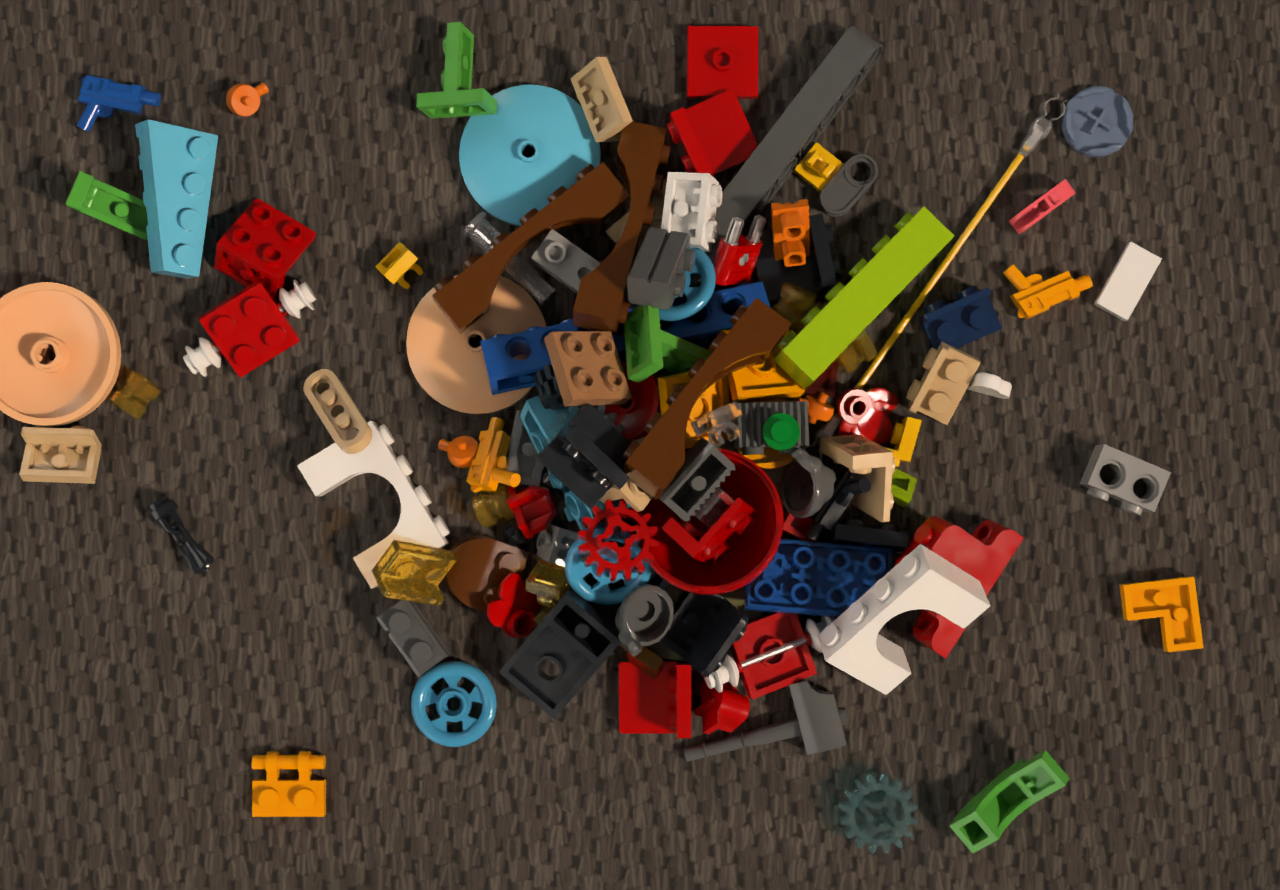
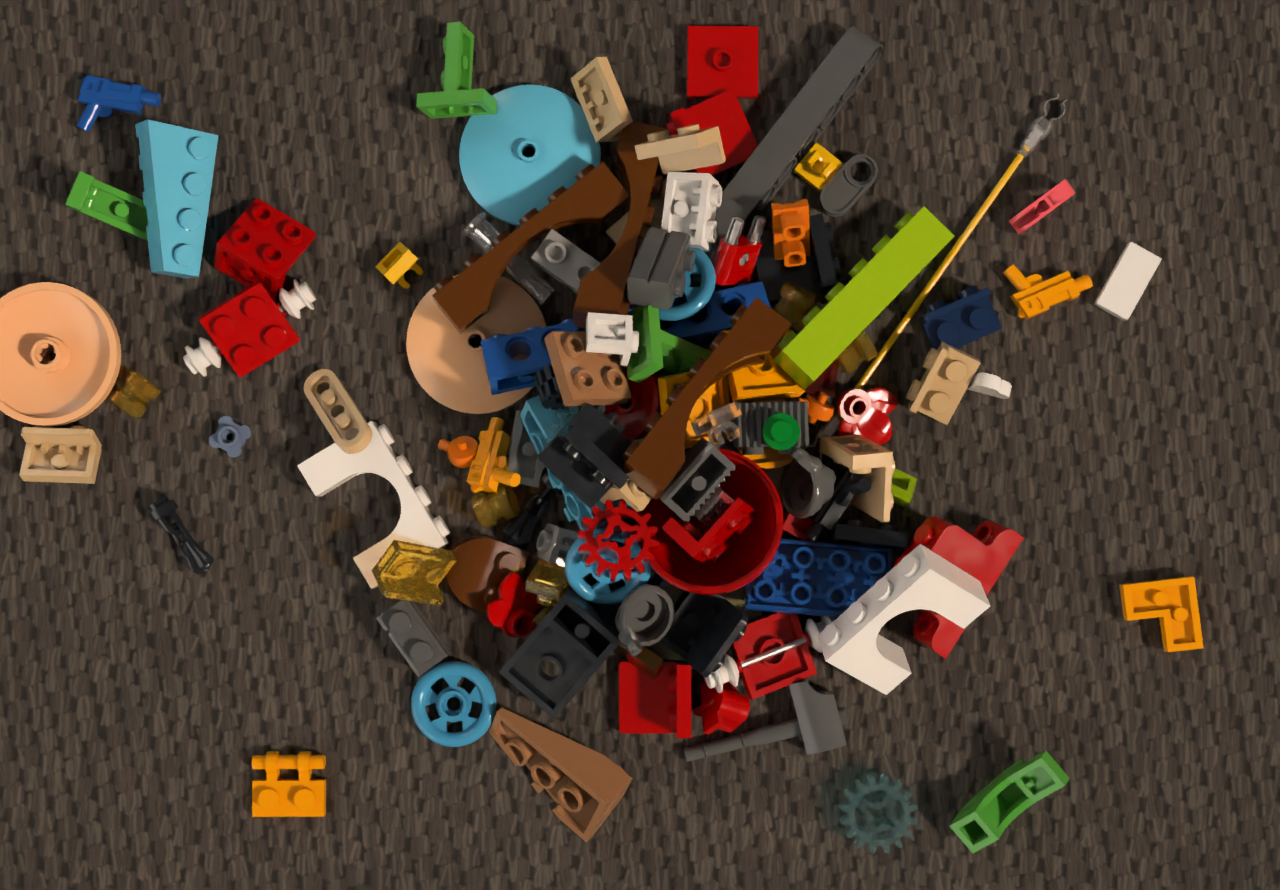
orange piece [226,82,269,117] -> none
red piece [506,485,559,539] -> none
yellow bracket [885,417,922,467] -> none
sand blue tile [1061,86,1133,158] -> none
light grey brick [1080,444,1171,516] -> none
none -> sand blue plate [209,416,251,458]
none -> medium nougat wedge [489,707,633,842]
none -> white bracket [586,312,639,366]
none -> tan bracket [635,124,726,174]

